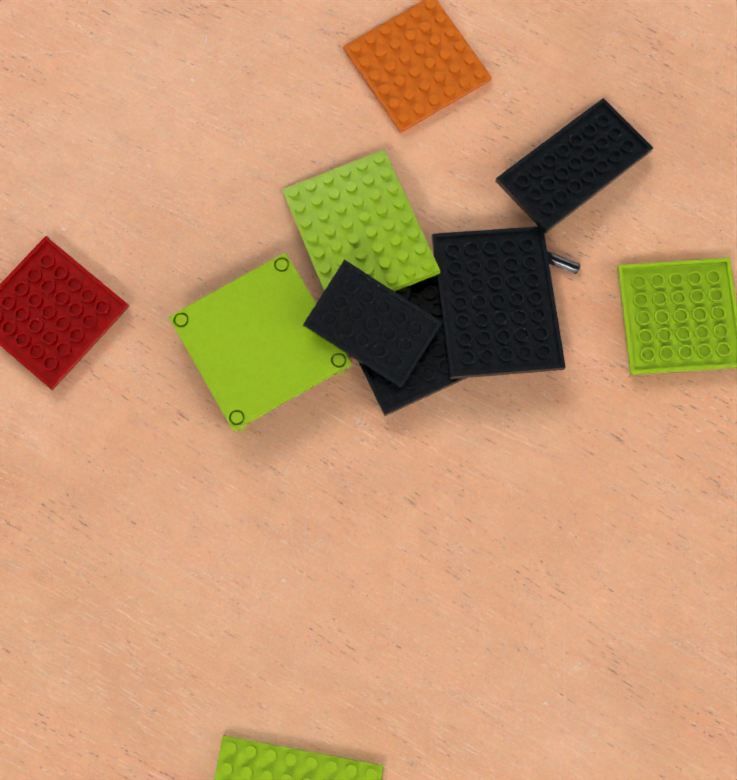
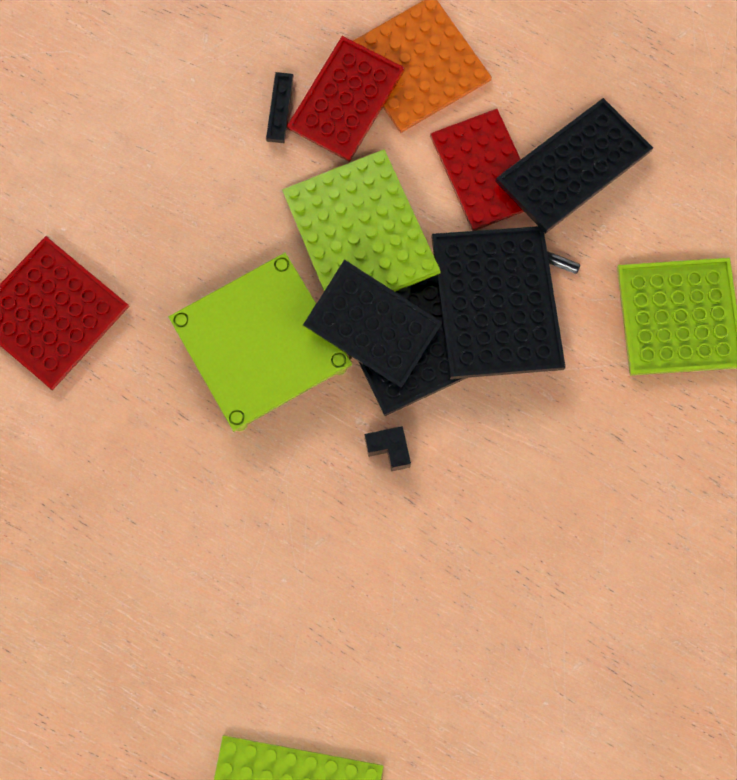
none -> black plate [266,72,294,143]
none -> red plate [287,36,405,162]
none -> black brick [364,426,411,472]
none -> red plate [430,109,524,231]

